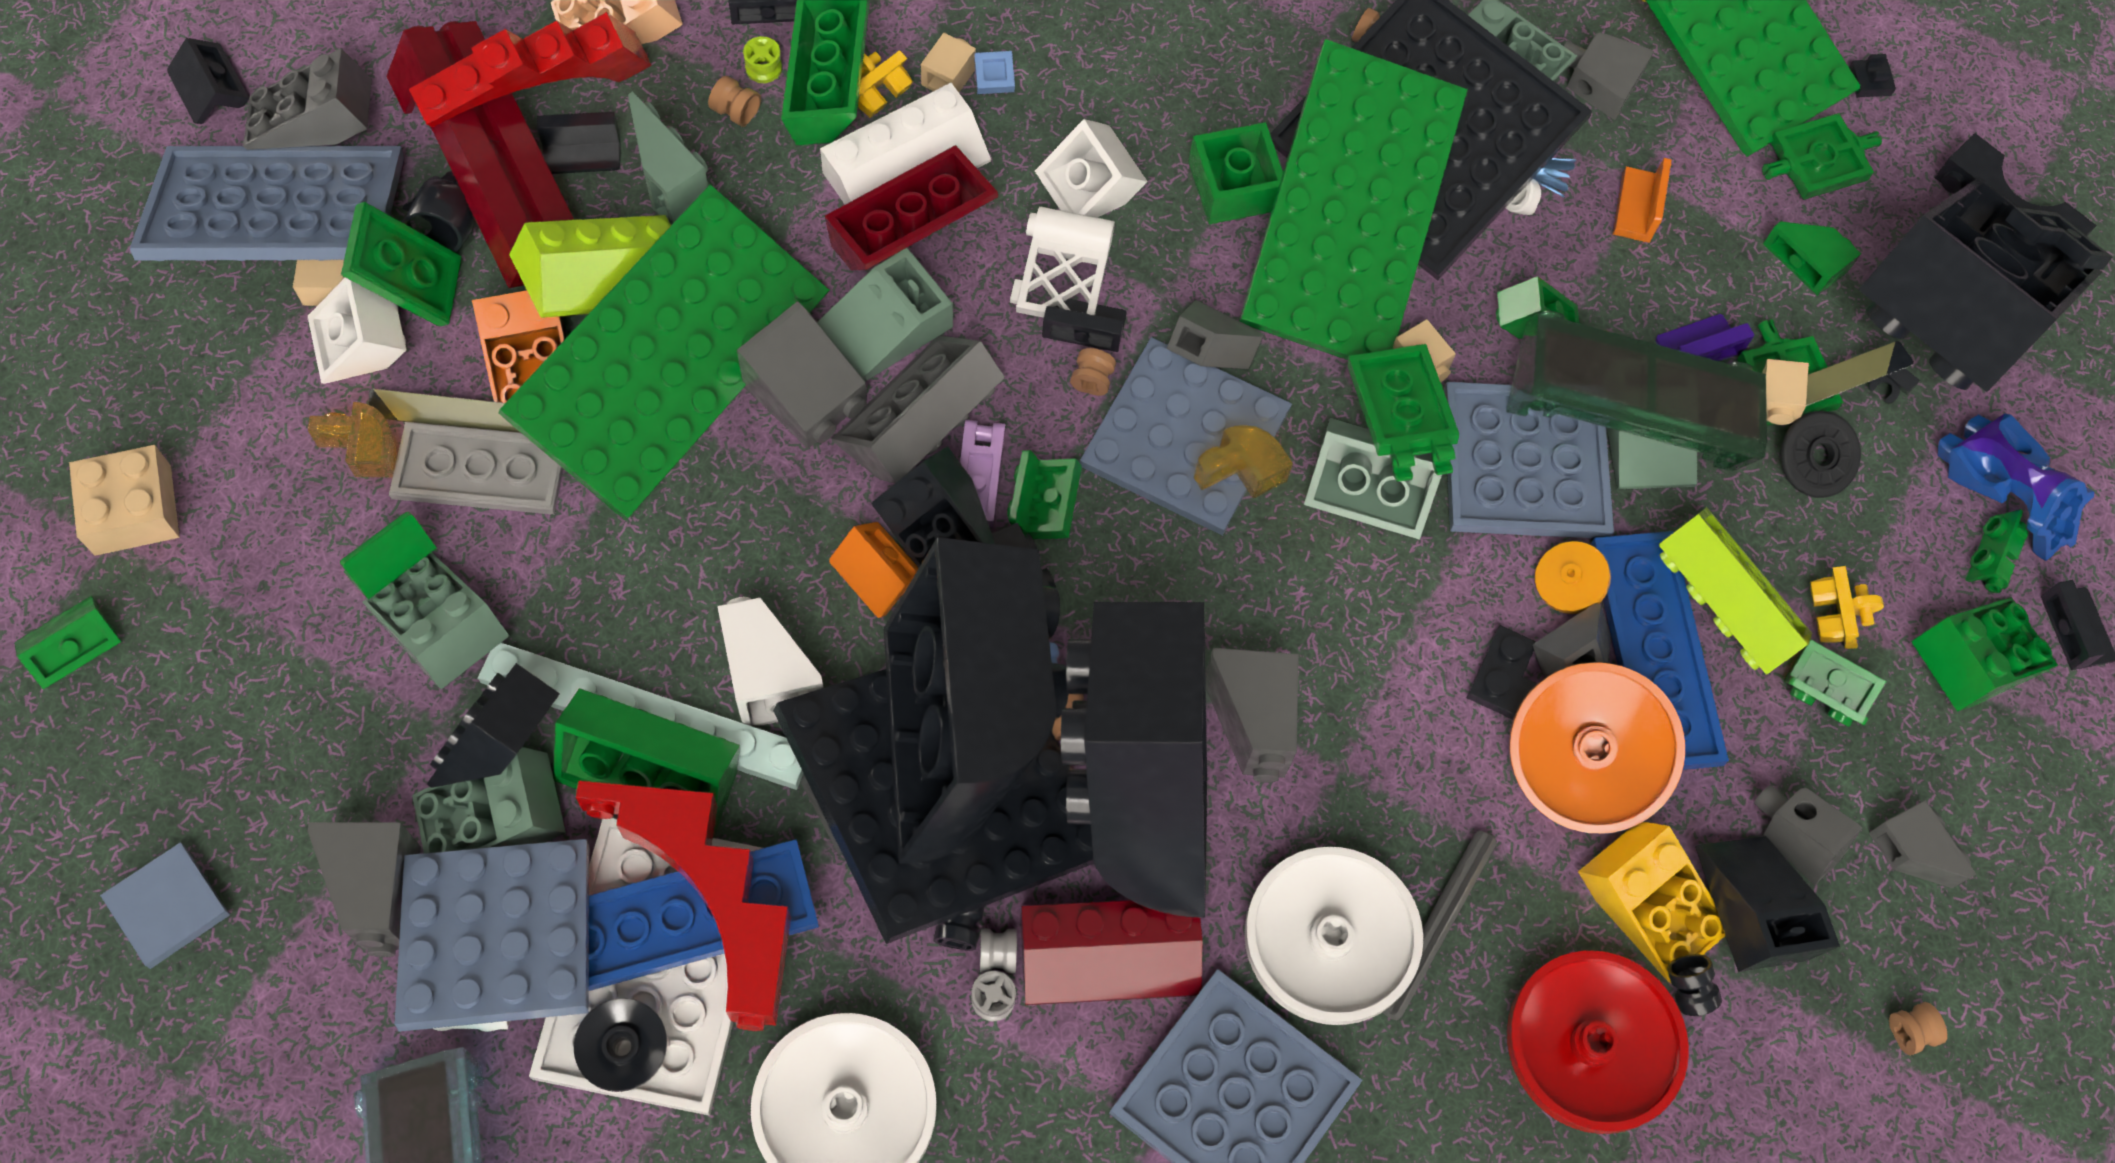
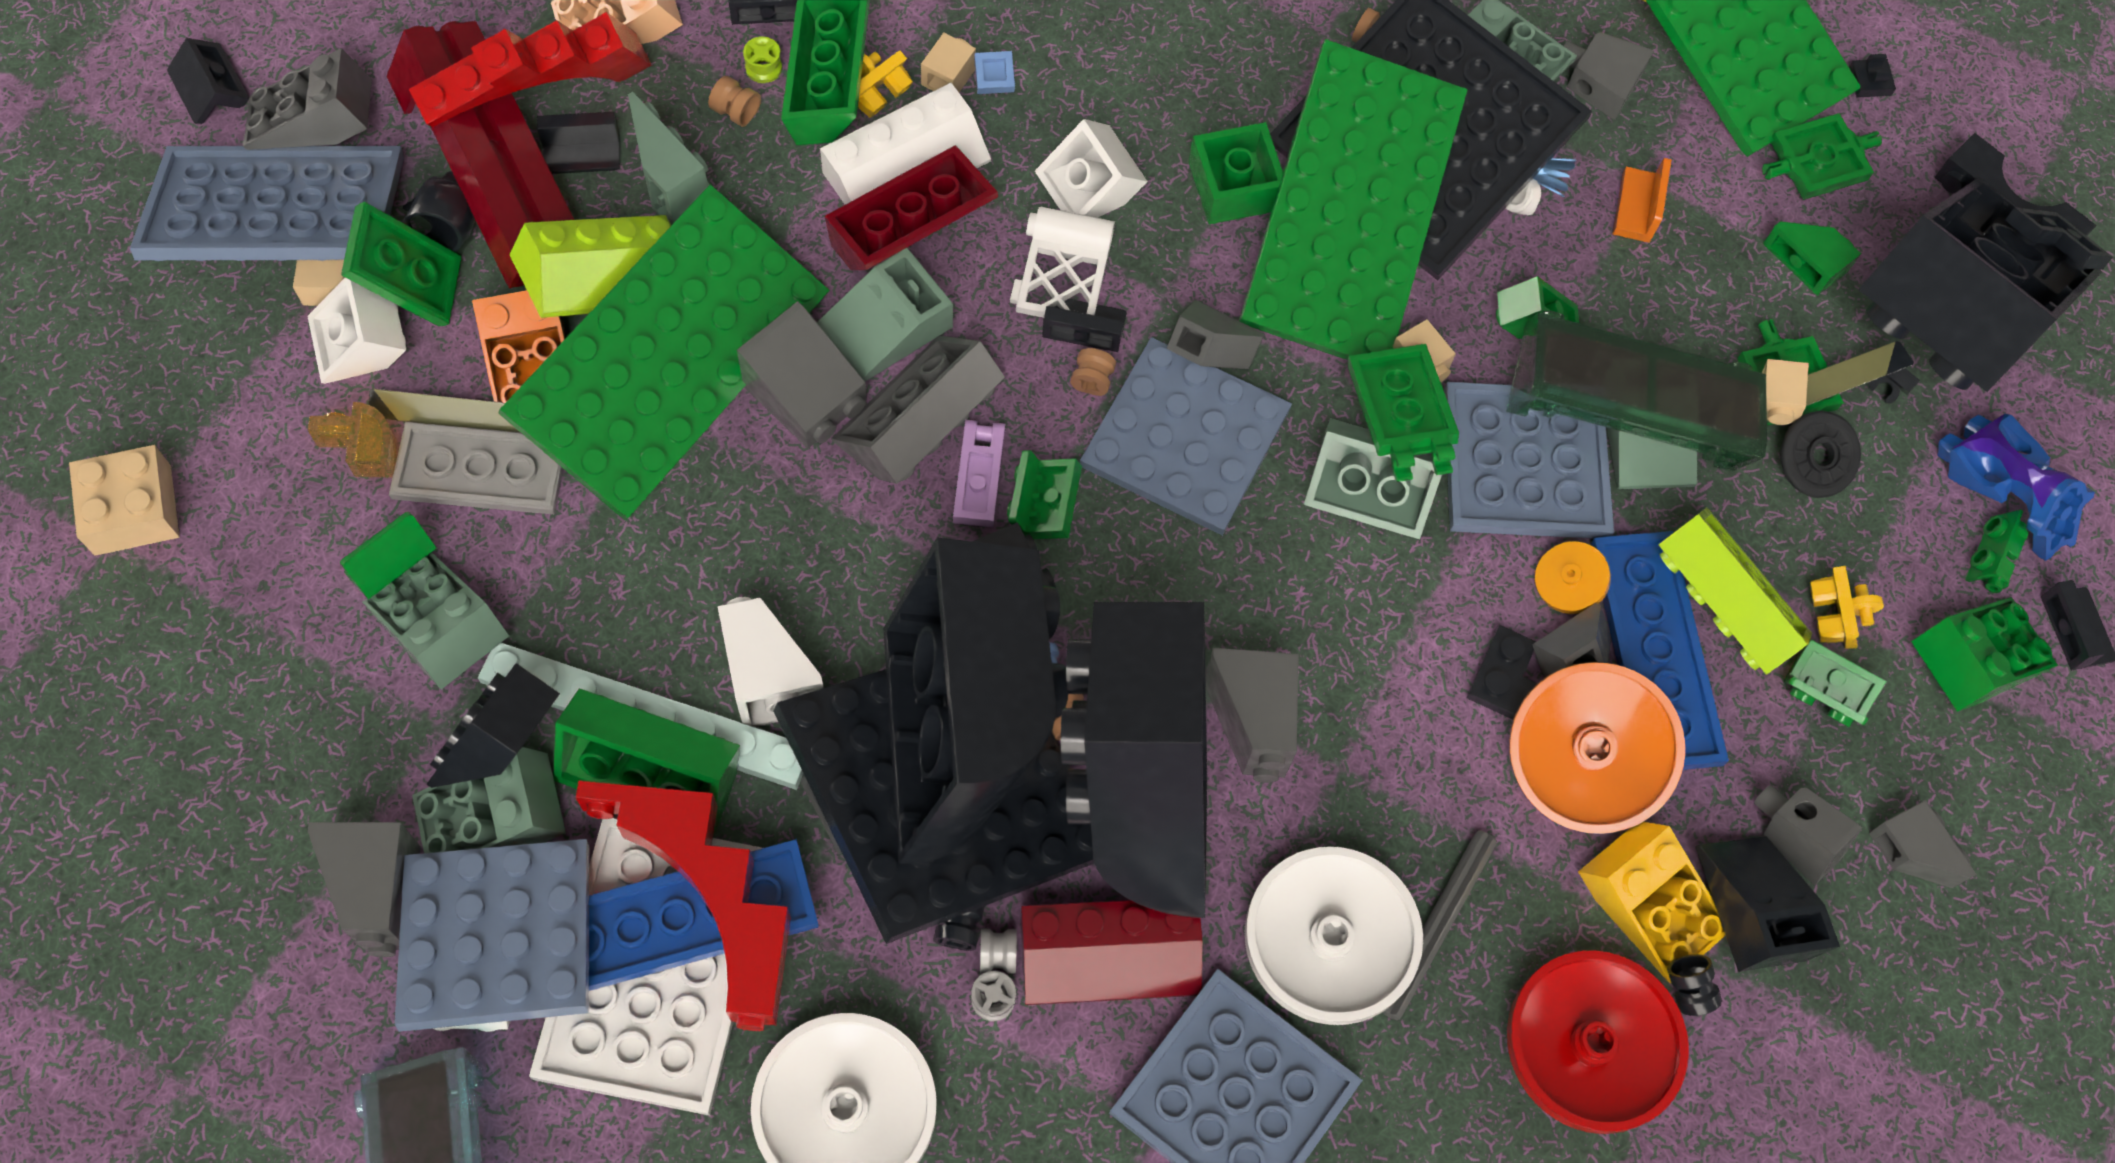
green panel [14,596,121,690] -> none
sand blue tile [100,842,230,969] -> none
black dish [574,998,667,1092] -> none
orange panel [829,522,919,618] -> none
black slope [871,446,995,568] -> none
clear yellow brick [1194,425,1293,499] -> none
dark purple panel [1655,314,1755,371] -> none
medium nougat wheel [1889,1002,1947,1056] -> none

